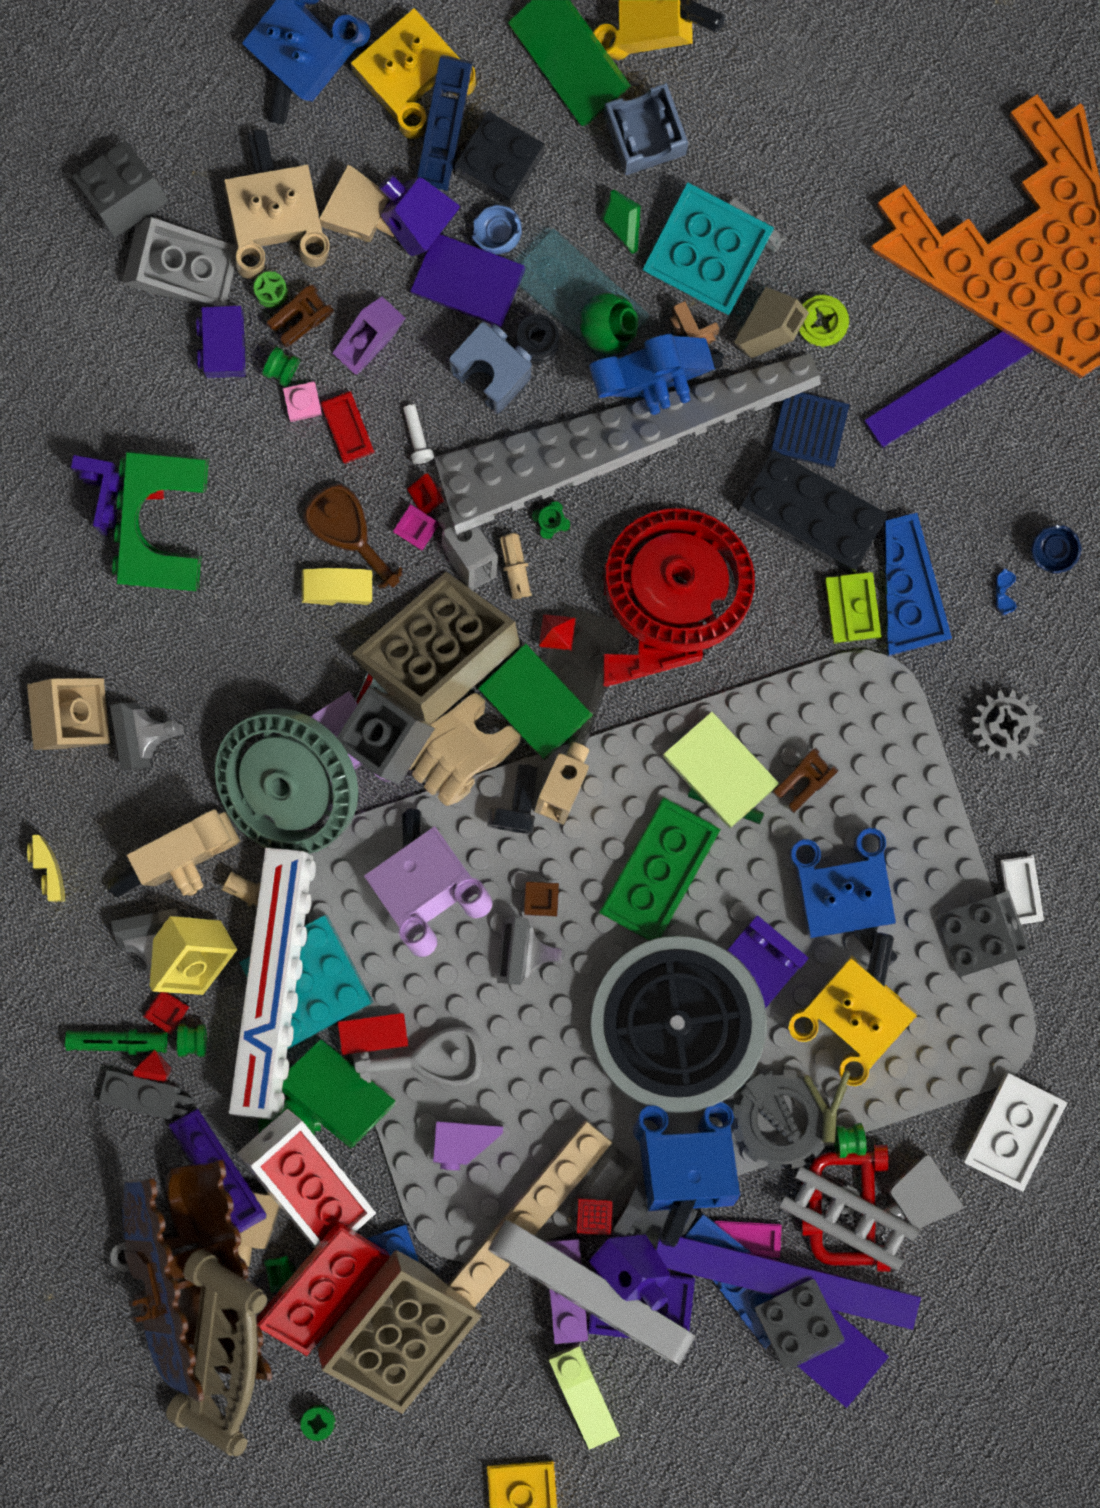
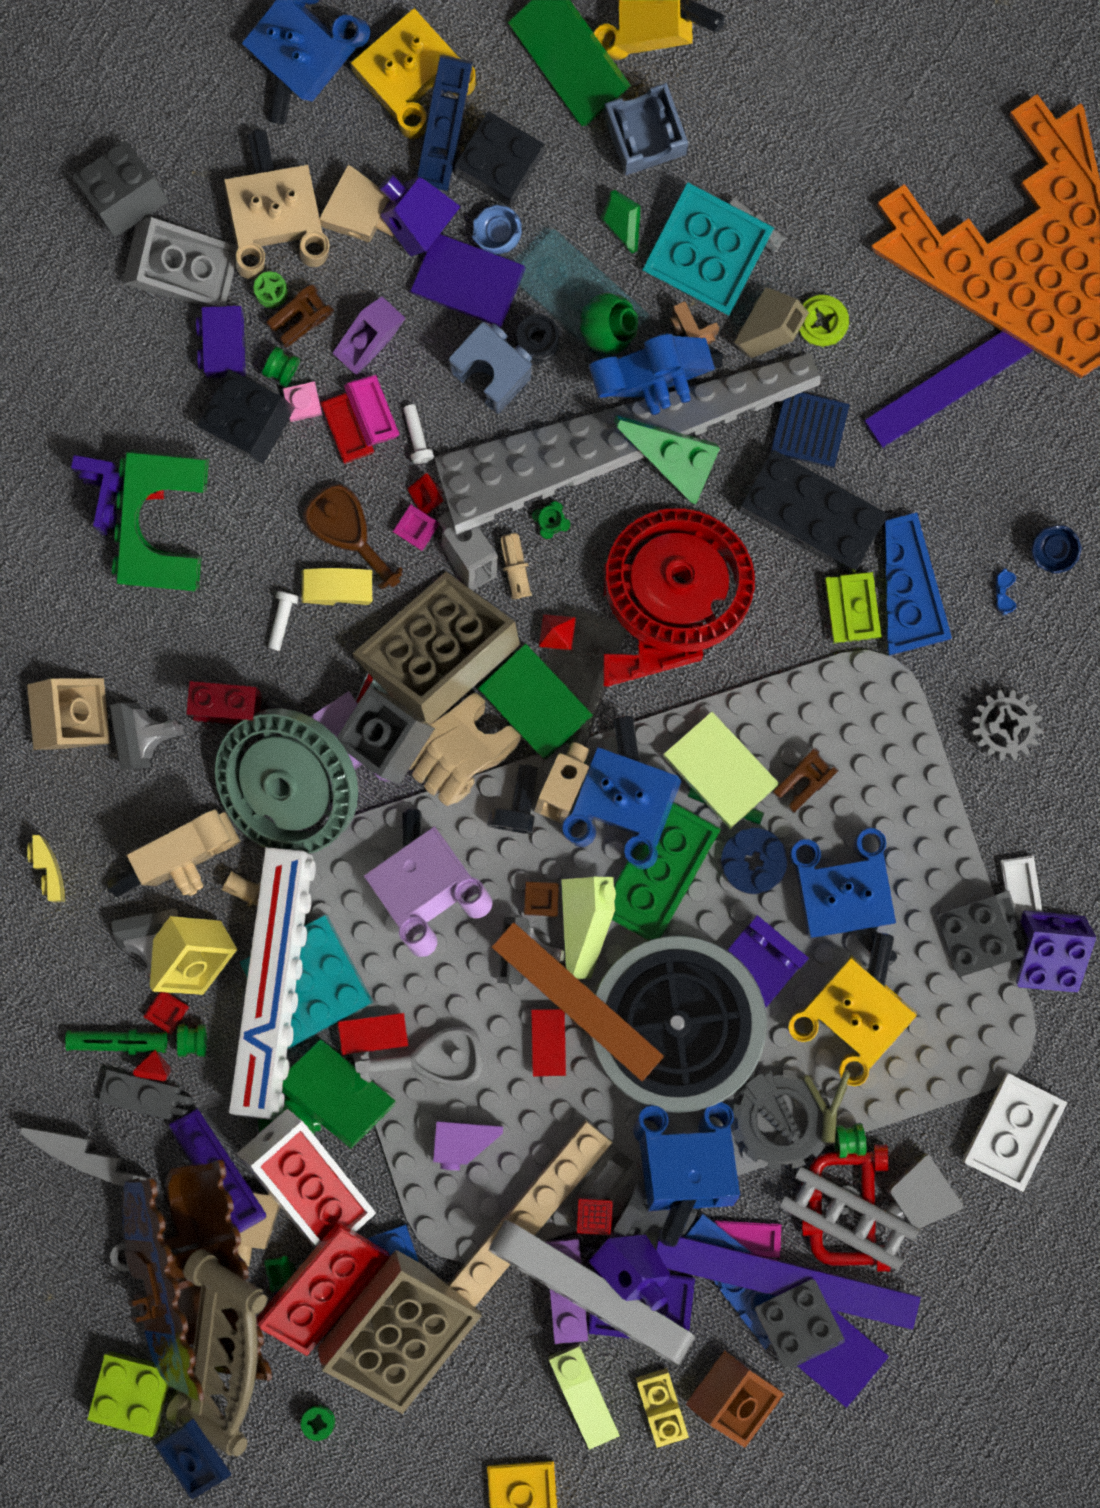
none -> light grey slope [21,1127,152,1186]
none -> lime brick [87,1351,169,1437]
none -> dark blue plate [154,1418,232,1500]
none -> dark red panel [186,681,263,725]
none -> black brick [197,369,295,465]
none -> white piece [267,591,299,651]
none -> dark pink tile [344,375,400,446]
none -> dark orange tile [492,922,664,1081]
none -> red tile [532,1009,566,1077]
none -> blue piece [562,716,681,870]
none -> yellowish green slope [562,877,616,979]
none -> wing [613,415,720,504]
none -> light yellow slope [636,1368,689,1448]
none -> dark orange slope [685,1351,784,1448]
none -> dark blue plate [720,828,787,895]
none -> dark purple bracket [1016,910,1097,992]

